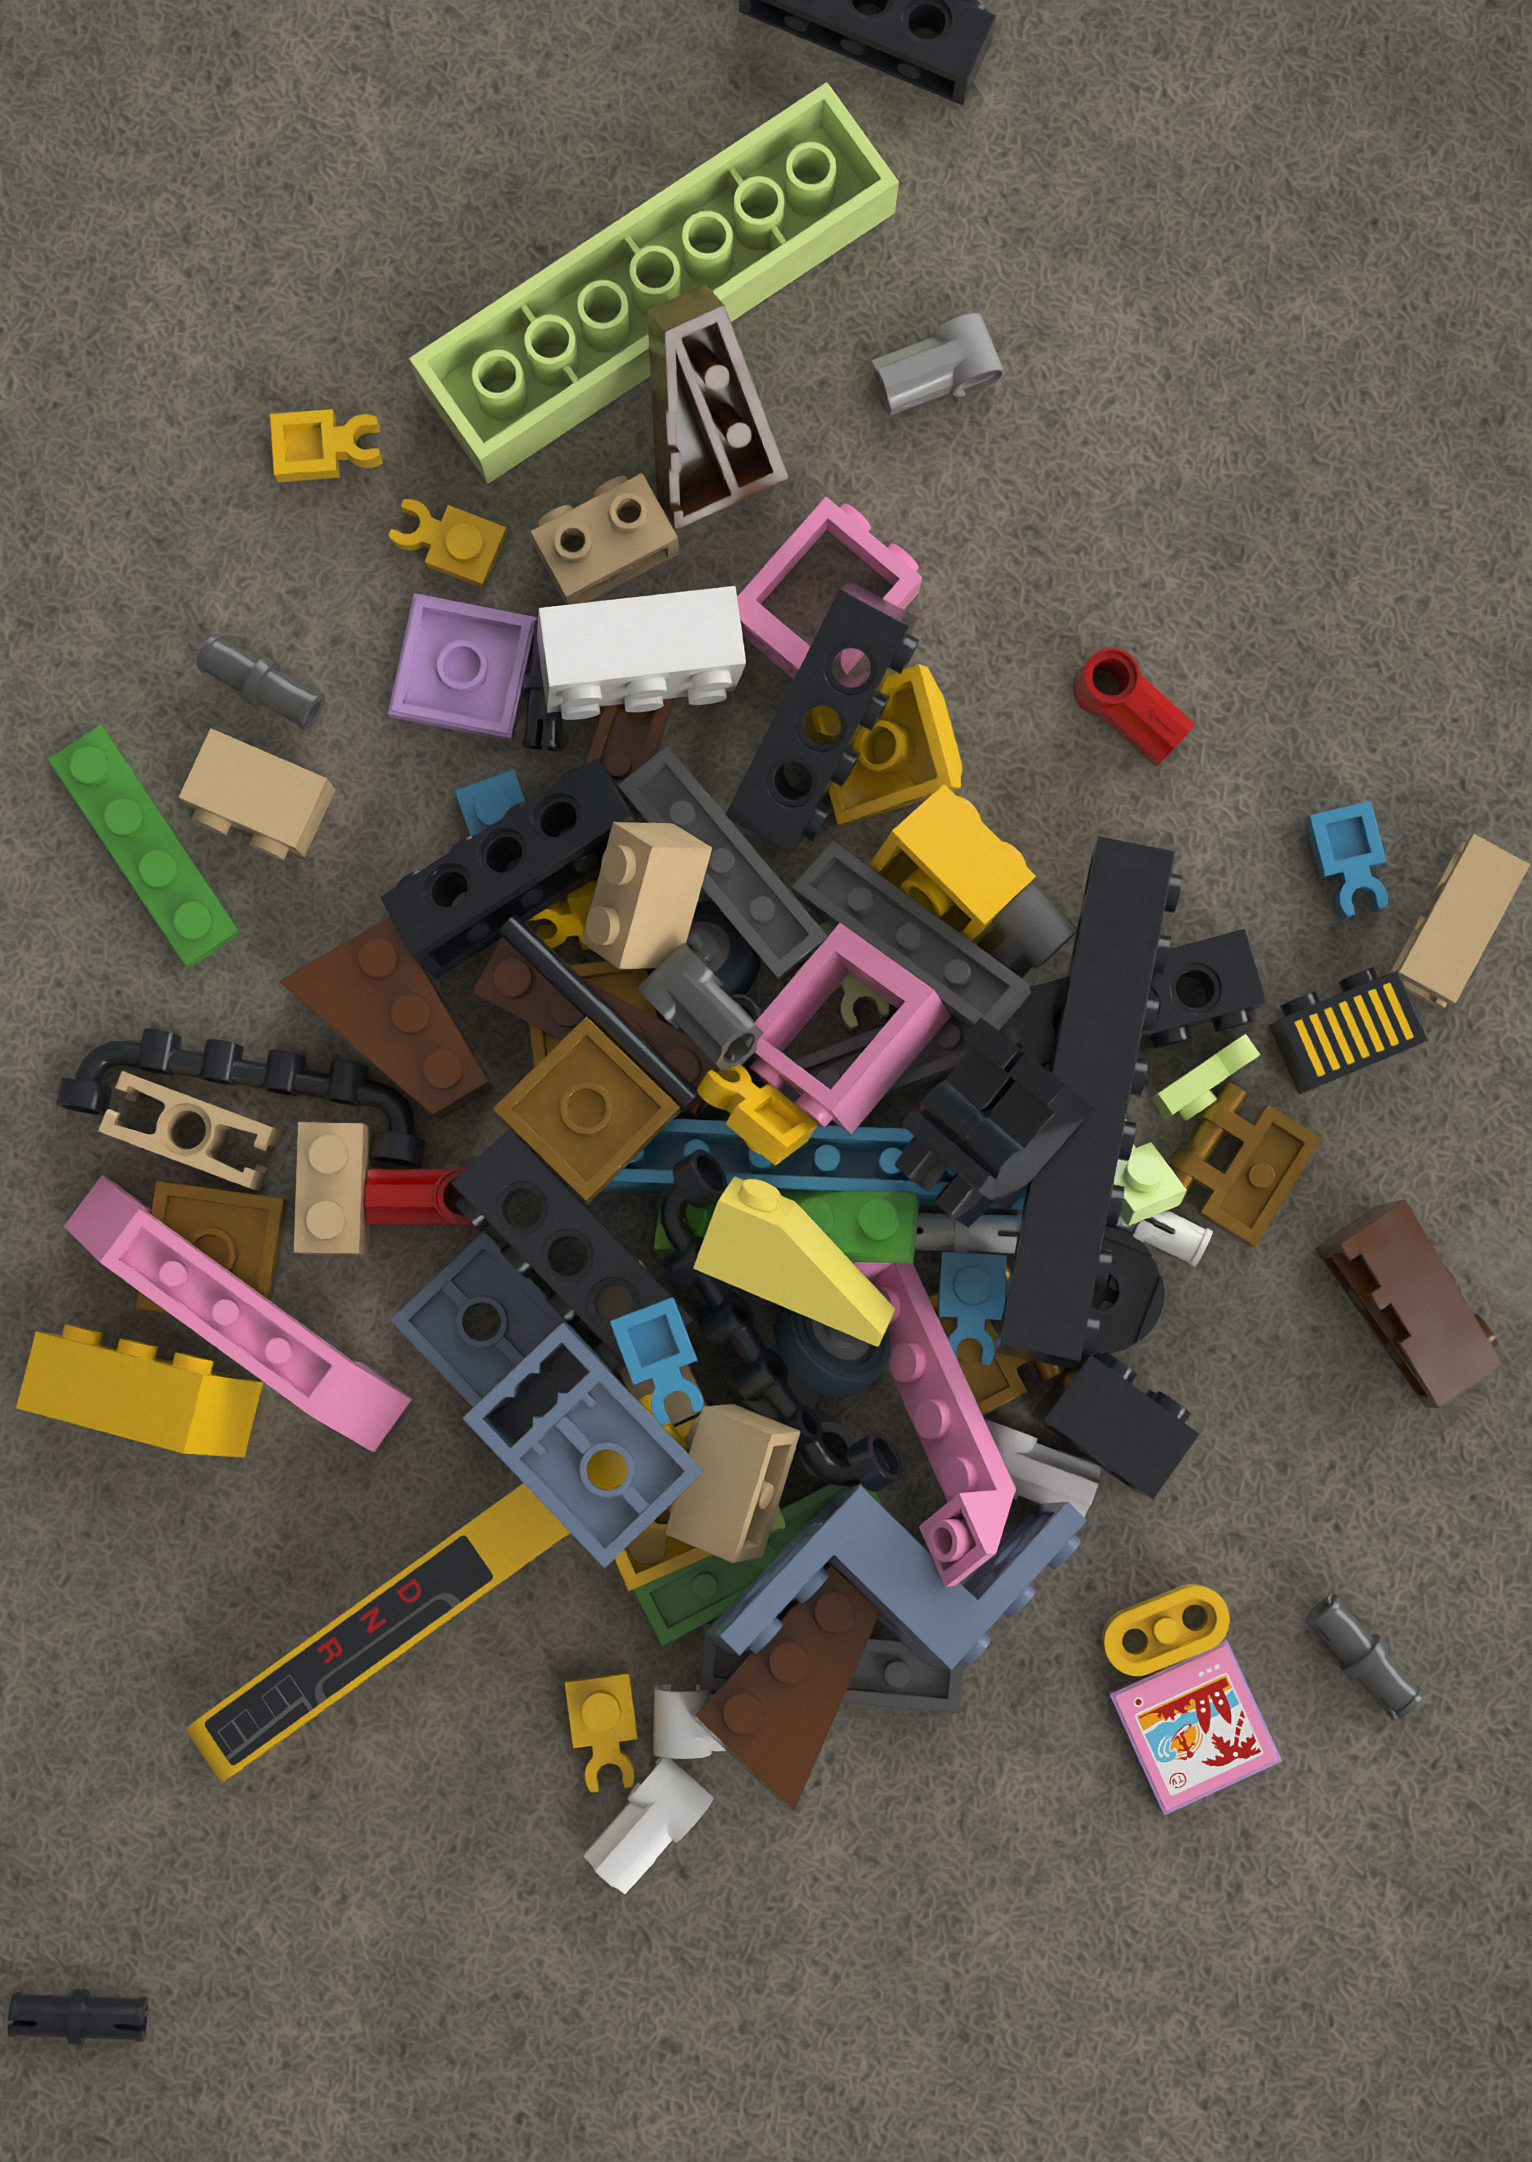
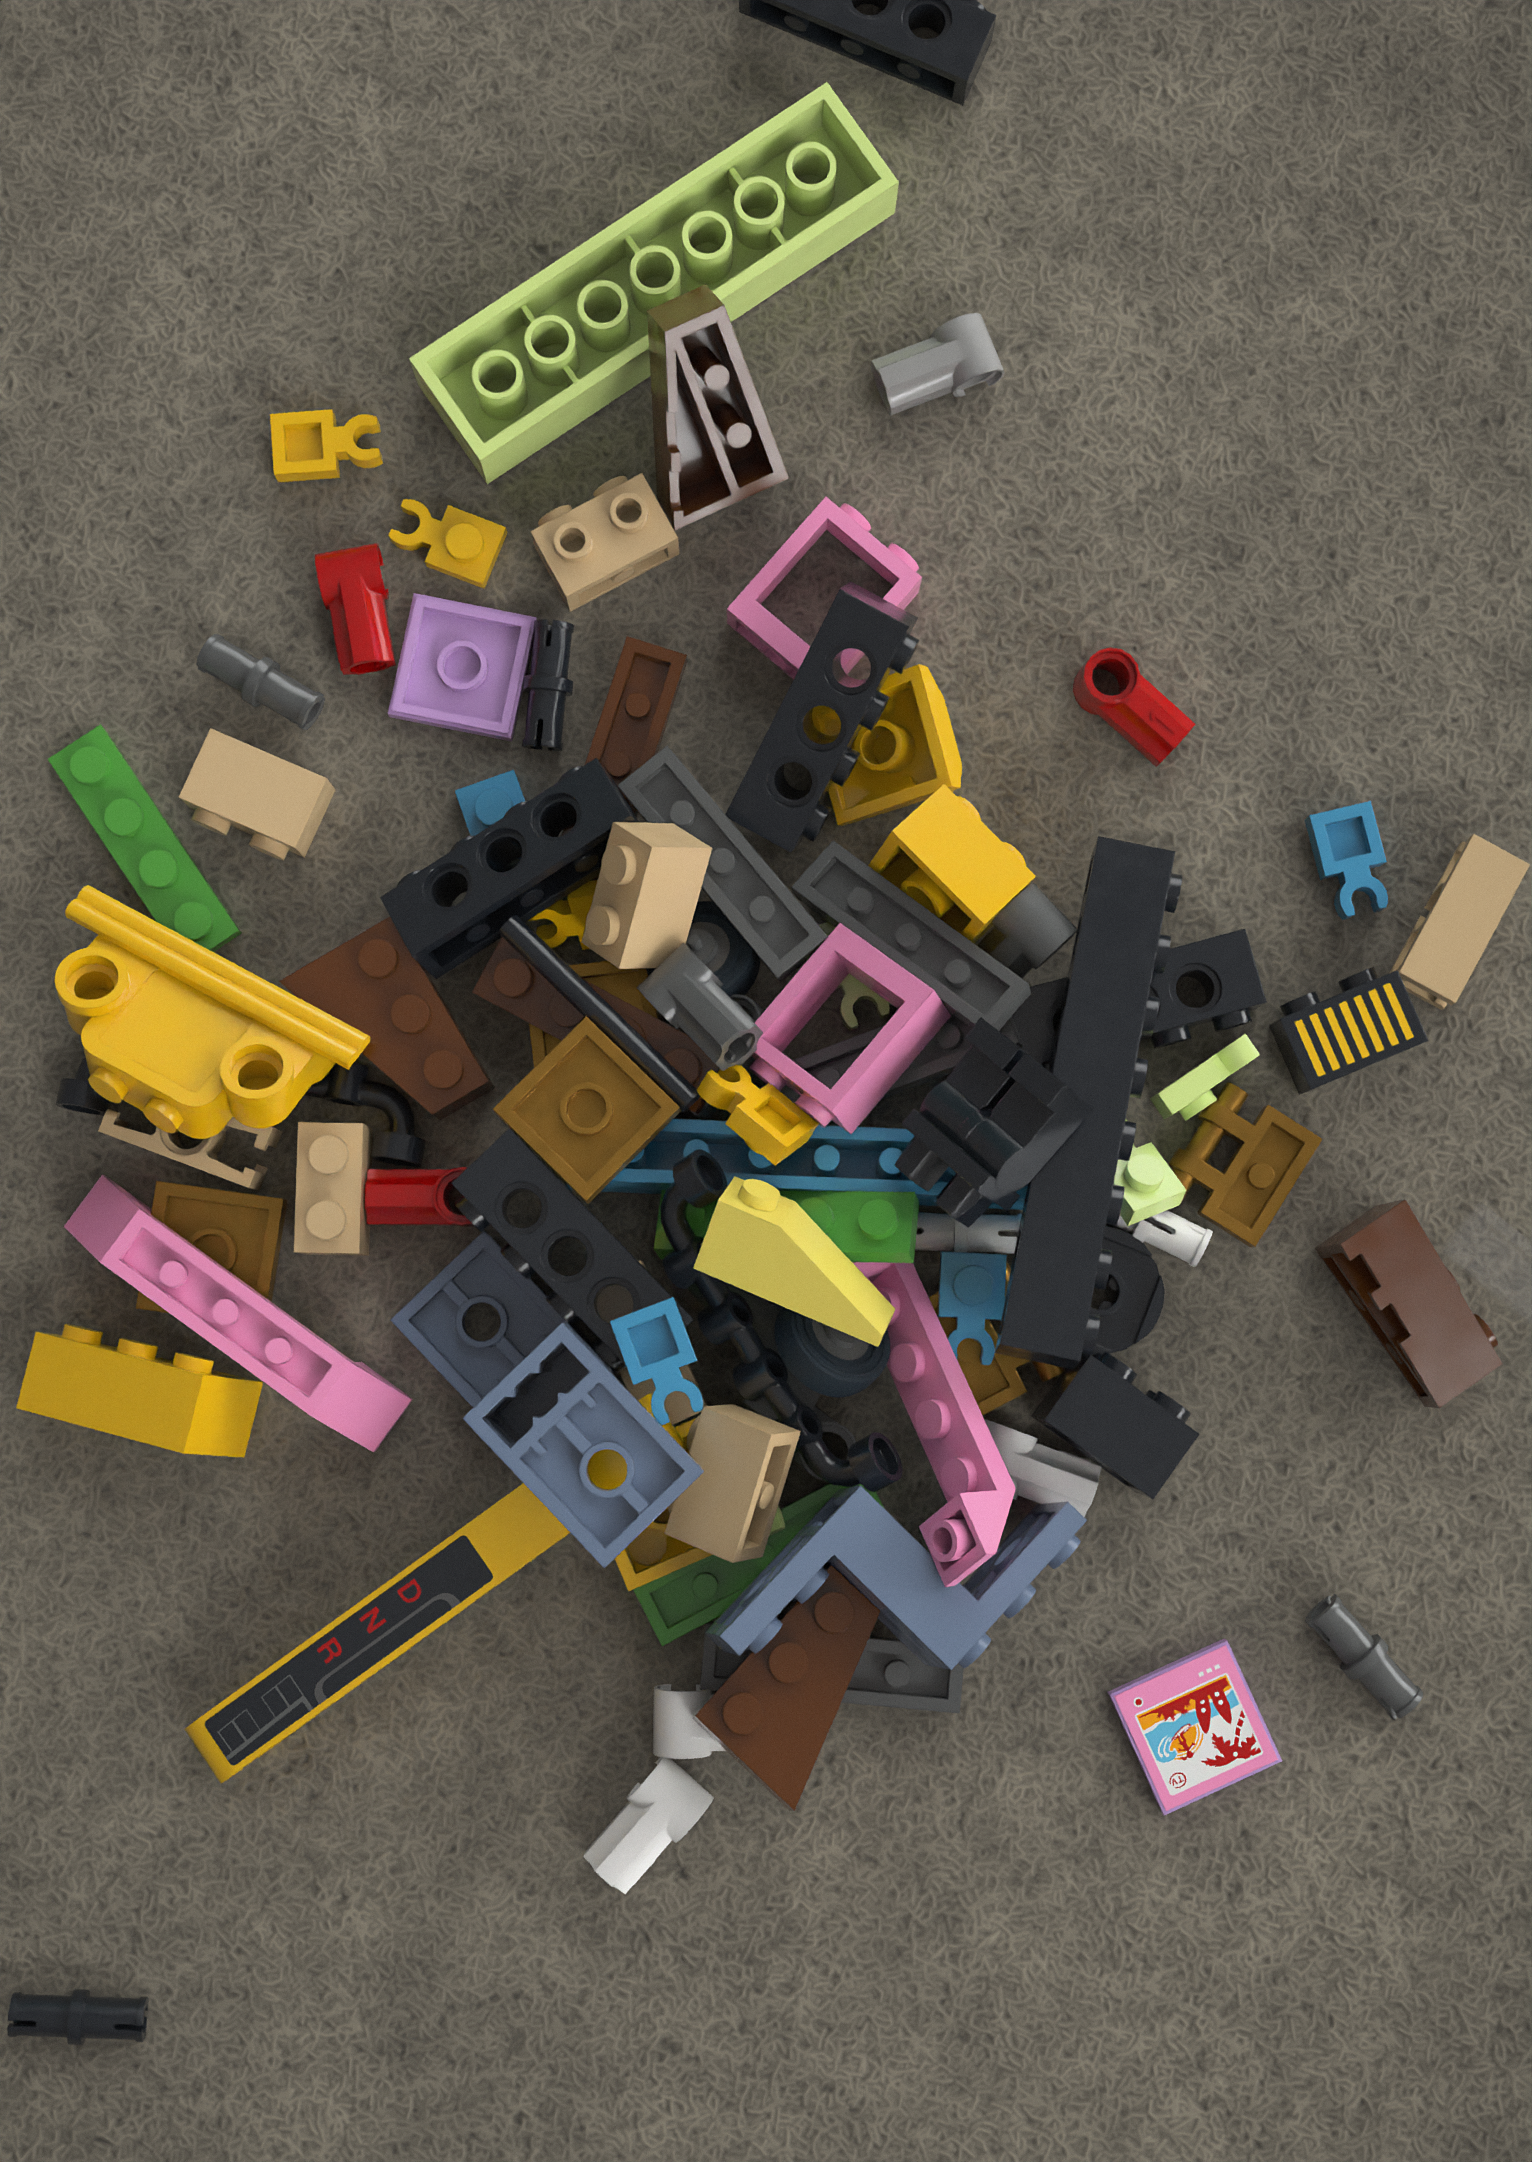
white brick [537,586,746,720] -> none
yellow plate [565,1671,638,1793] -> none
yellow plate [1101,1584,1230,1676] -> none
none -> yellow brick [55,885,370,1139]
none -> red piece [315,543,396,675]

